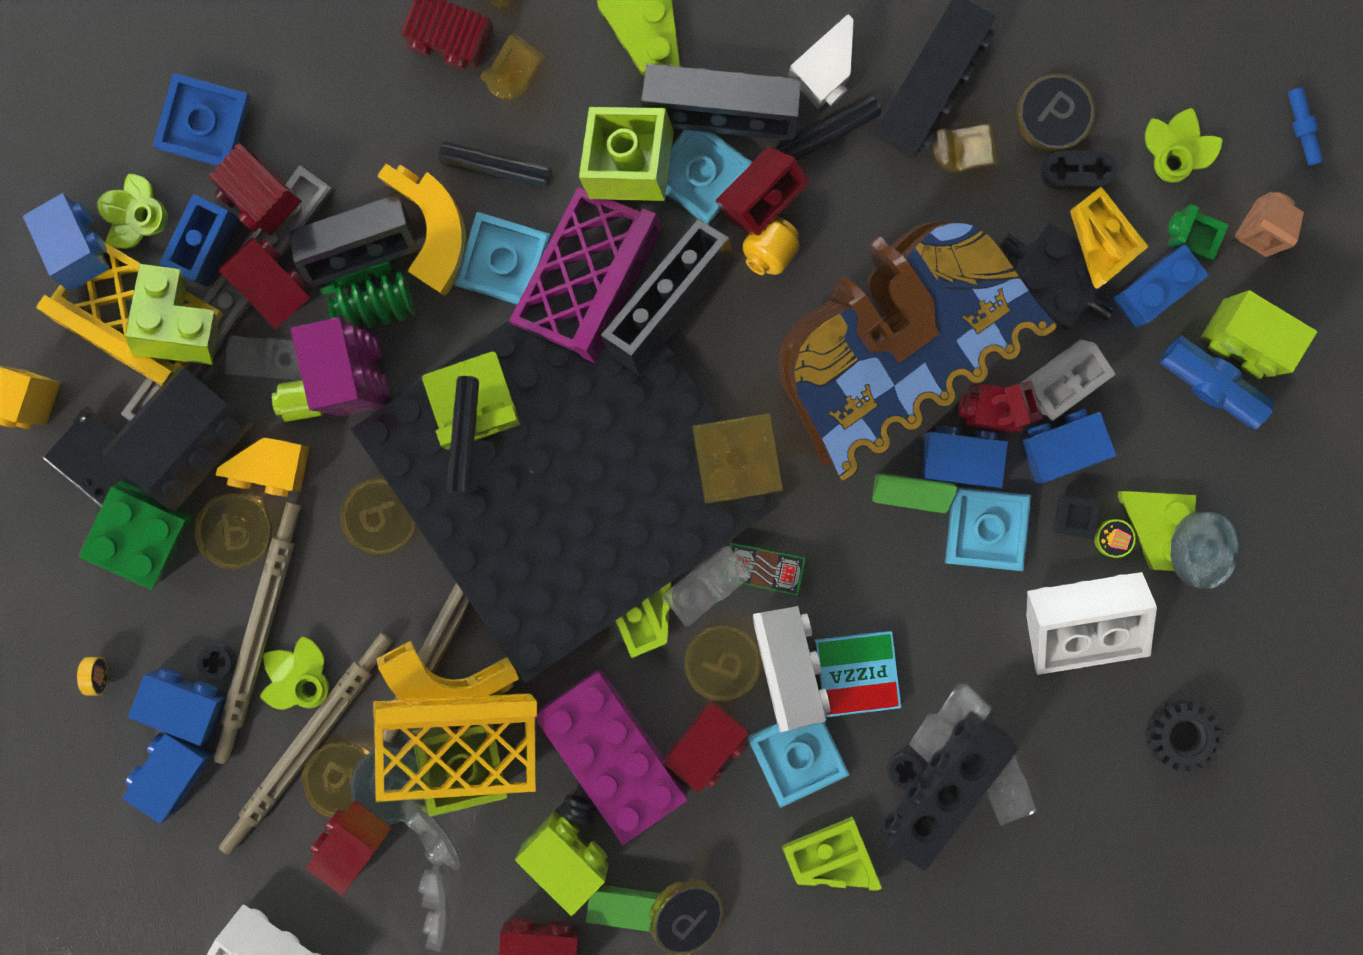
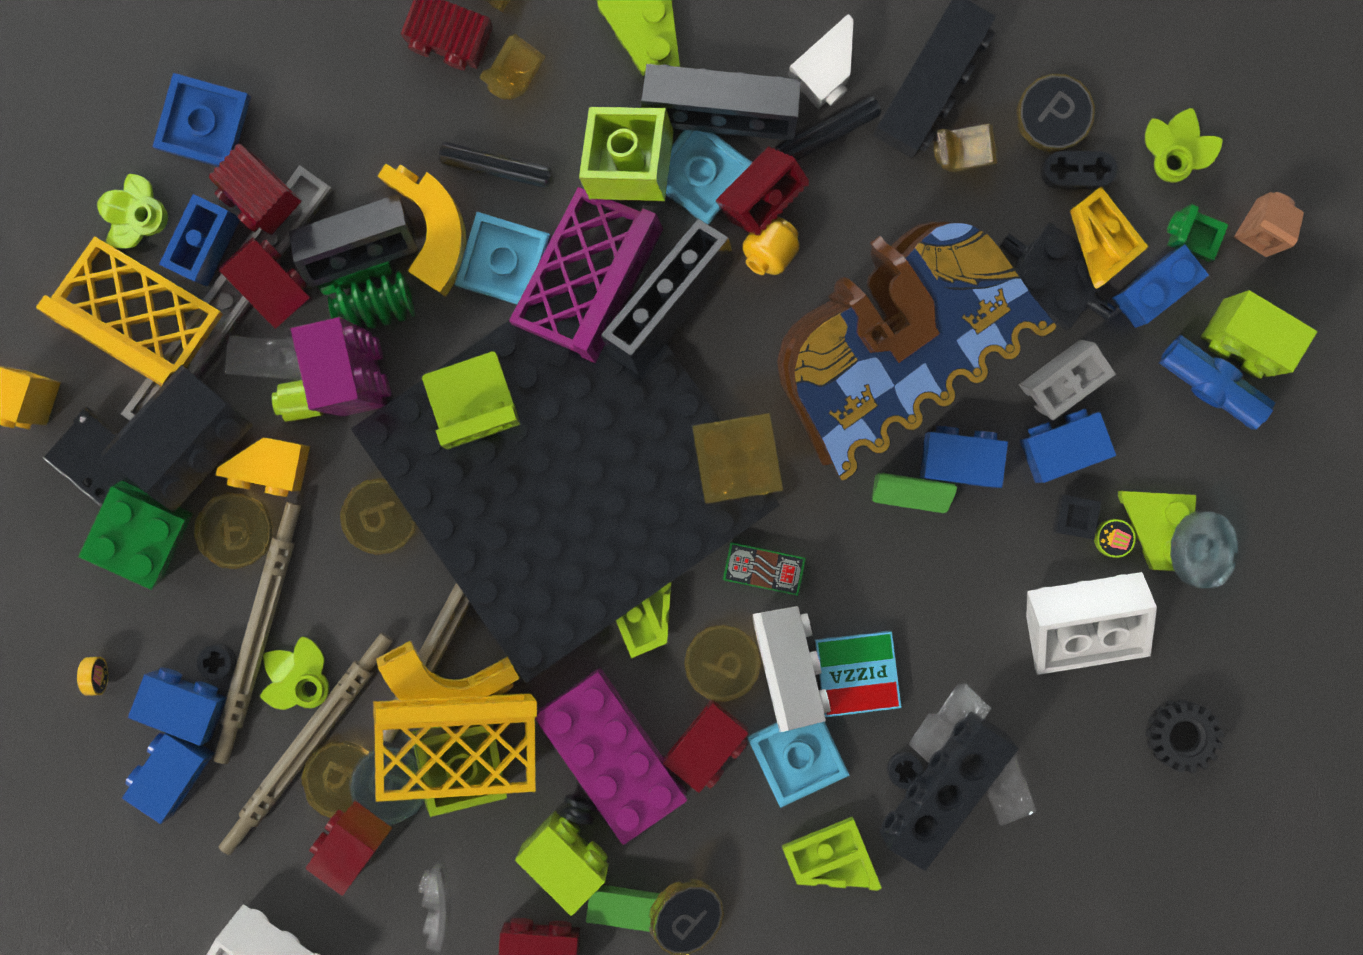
brick [23,193,110,292] -> none
lime brick [125,264,219,365] -> none
clear slope [400,799,461,872] -> none
black axle [447,376,479,495] -> none
clear slope [662,546,751,626] -> none
medium azure tile [945,487,1031,571] -> none
dark red brick [958,384,1023,434] -> none
dark red tile [991,380,1043,427] -> none
blue bar [1288,87,1324,166] -> none

